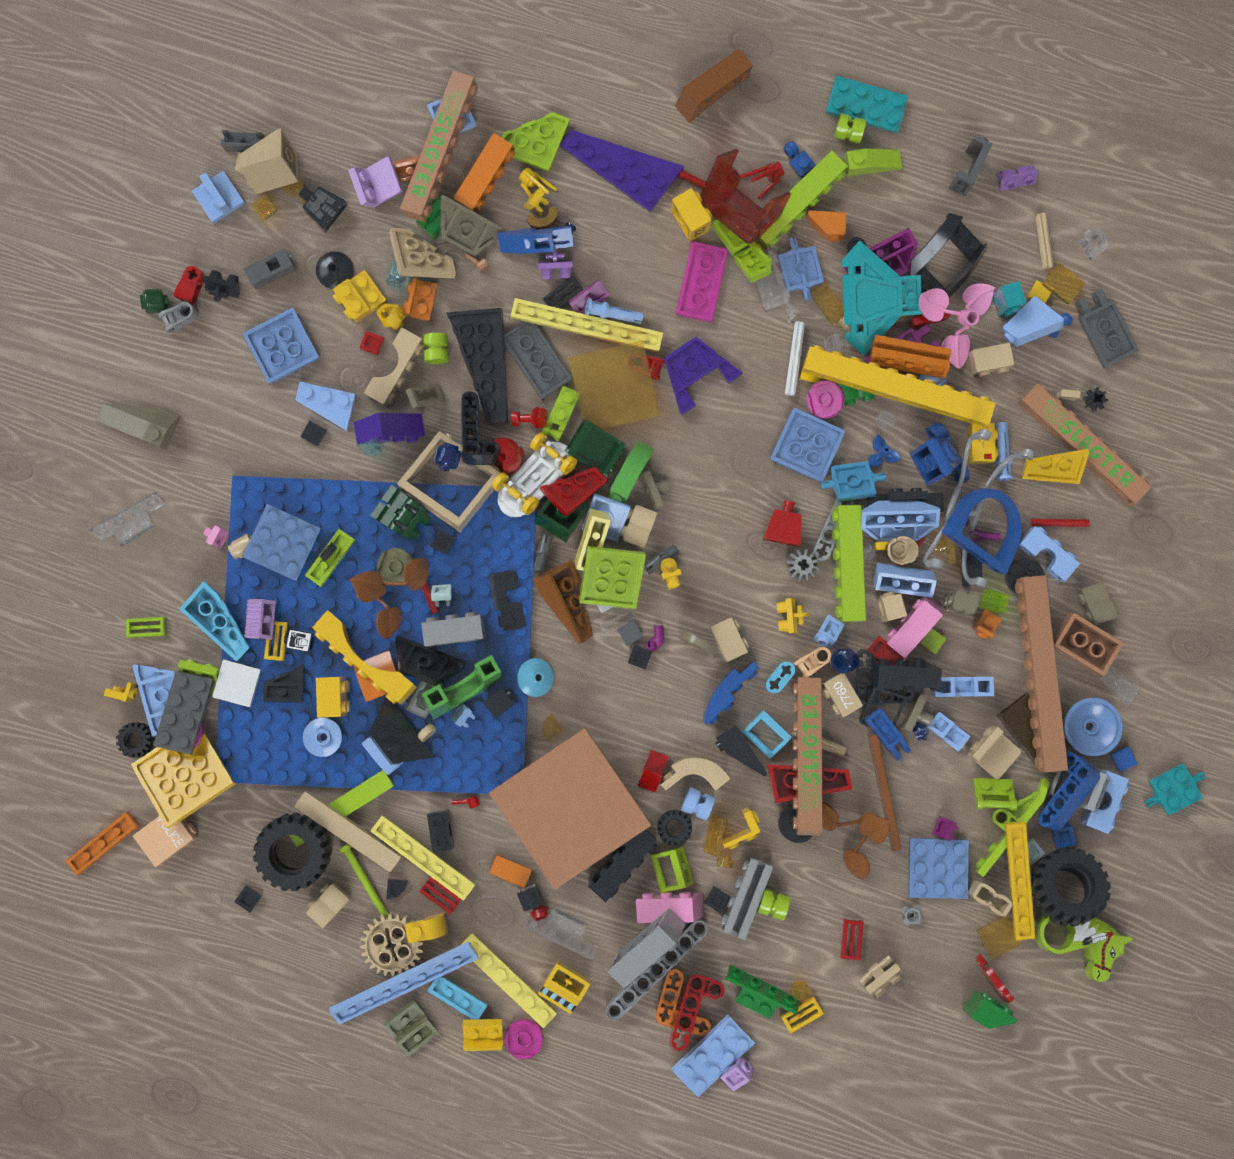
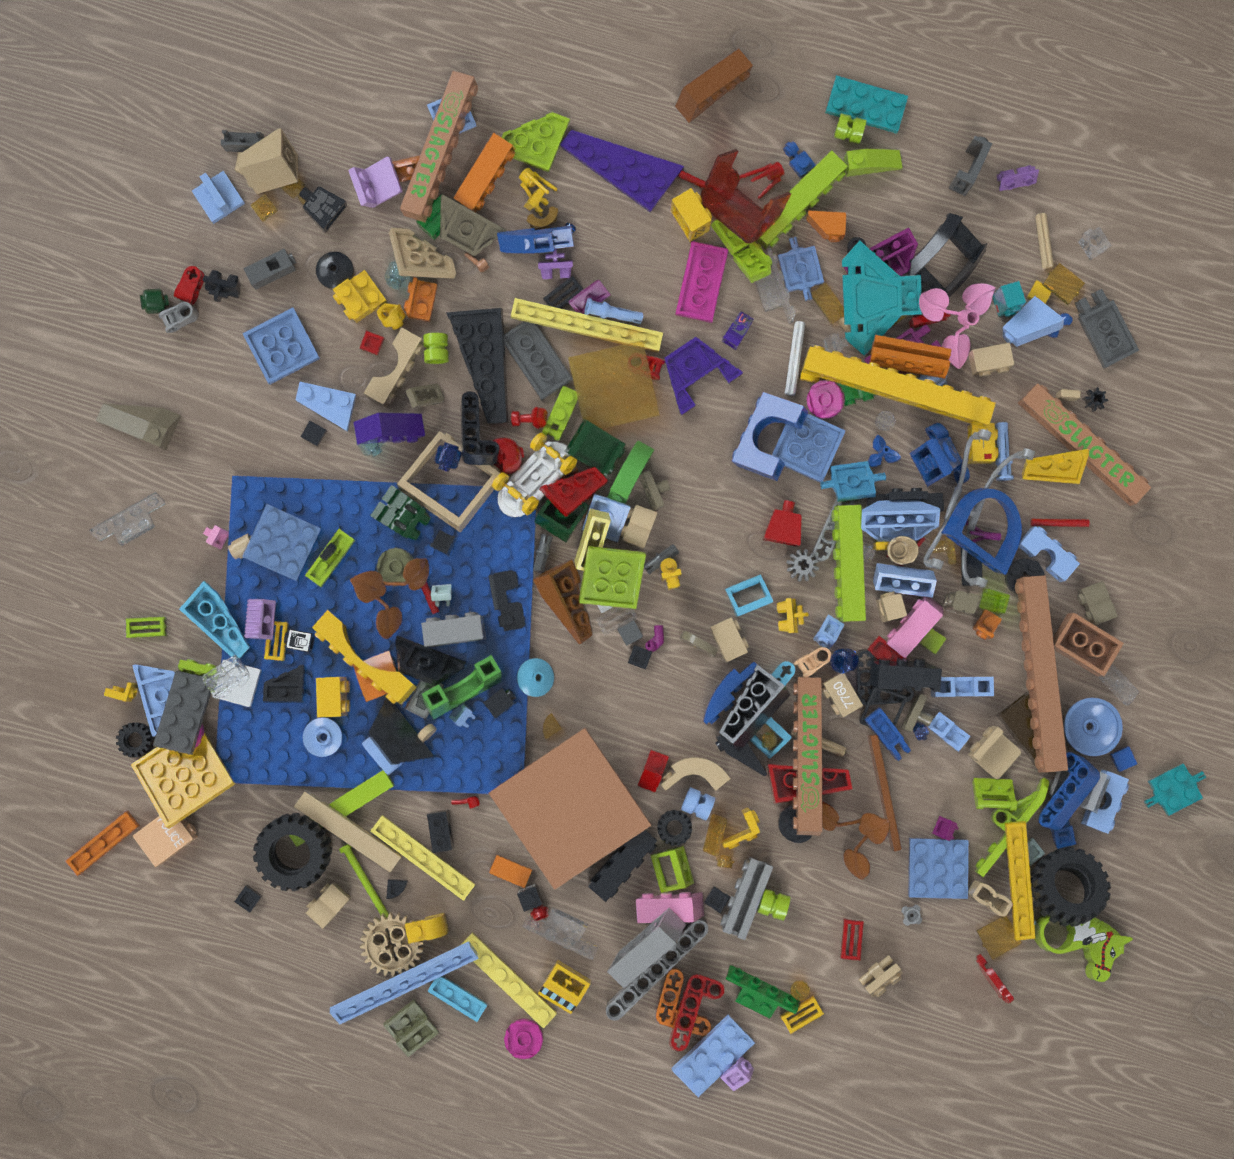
red tile [419,876,461,915] -> none
yellow bracket [462,1019,503,1051] -> none
green slope [963,990,1017,1029] -> none
none -> clear brick [203,654,250,699]
none -> black wedge [719,665,790,752]
none -> dark purple leg [722,311,754,350]
none -> medium azure tile [725,575,773,617]
none -> arch [732,392,808,481]
none -> clear yellow plate [762,731,777,750]

